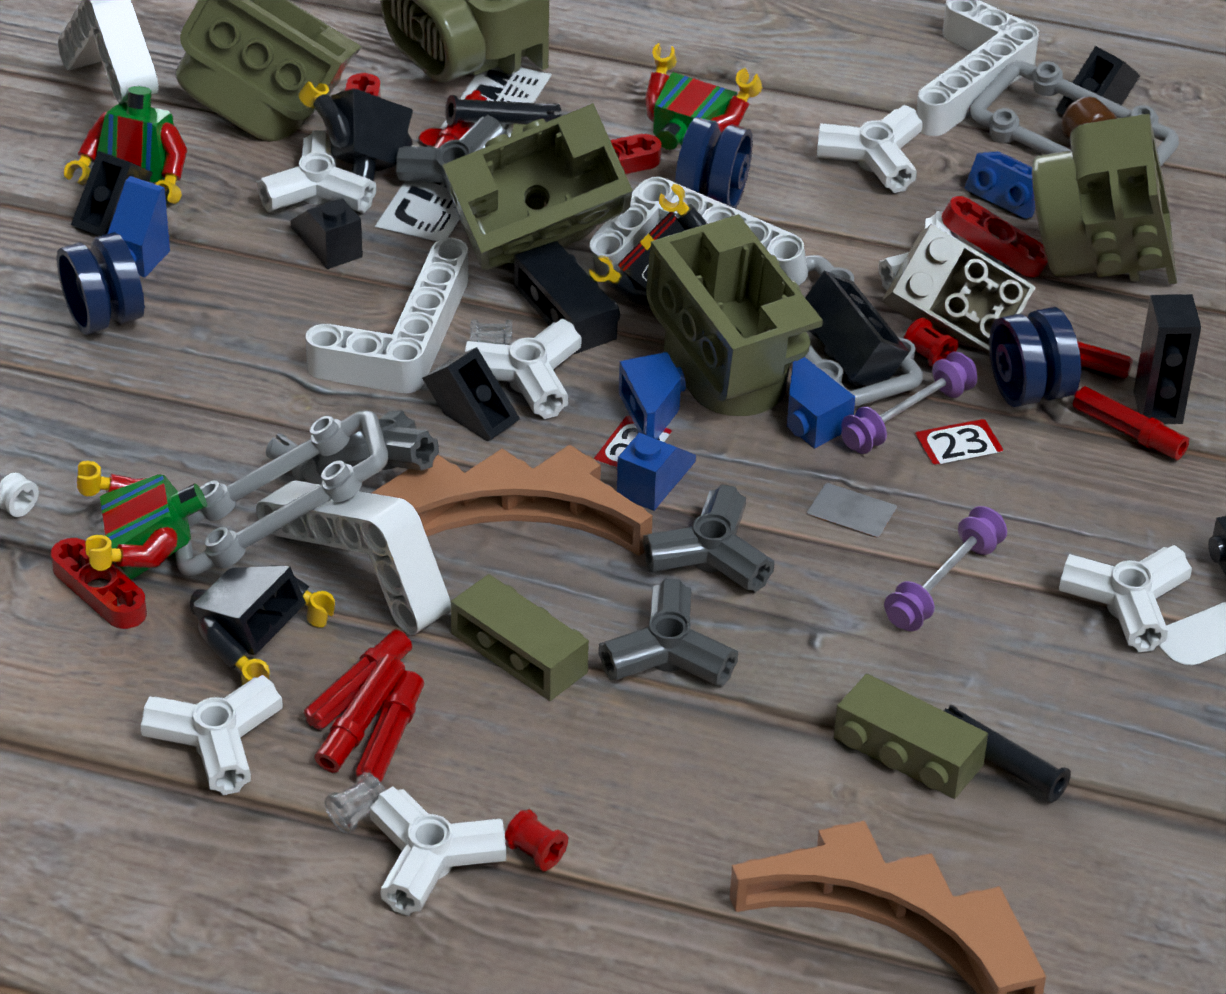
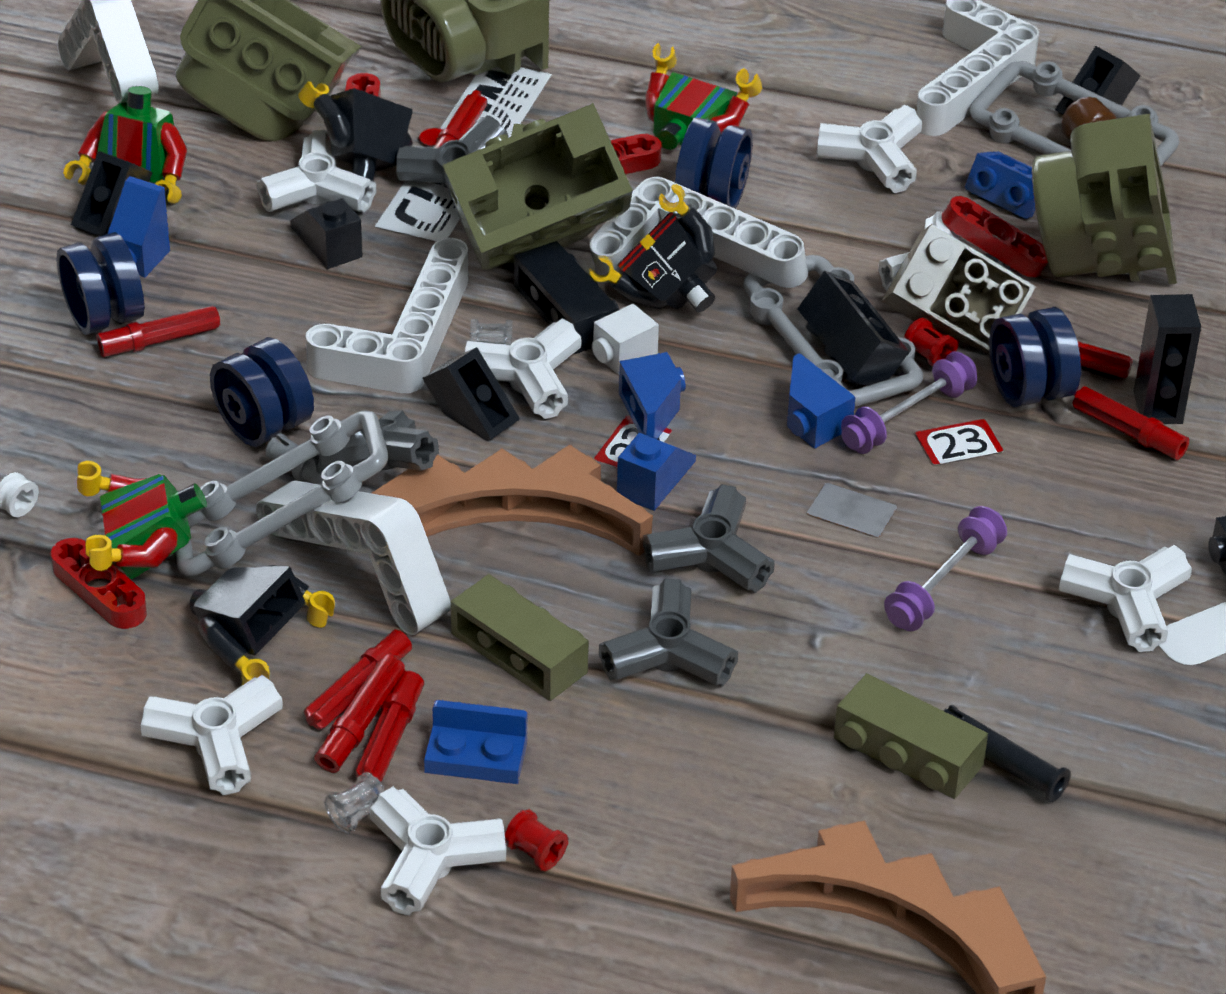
black pin [445,95,562,126] -> none
olive brick [646,214,823,416] -> none
none -> red axle [96,306,220,358]
none -> dark blue wheel [209,337,314,447]
none -> blue bracket [424,700,528,784]
none -> white brick [592,304,659,375]

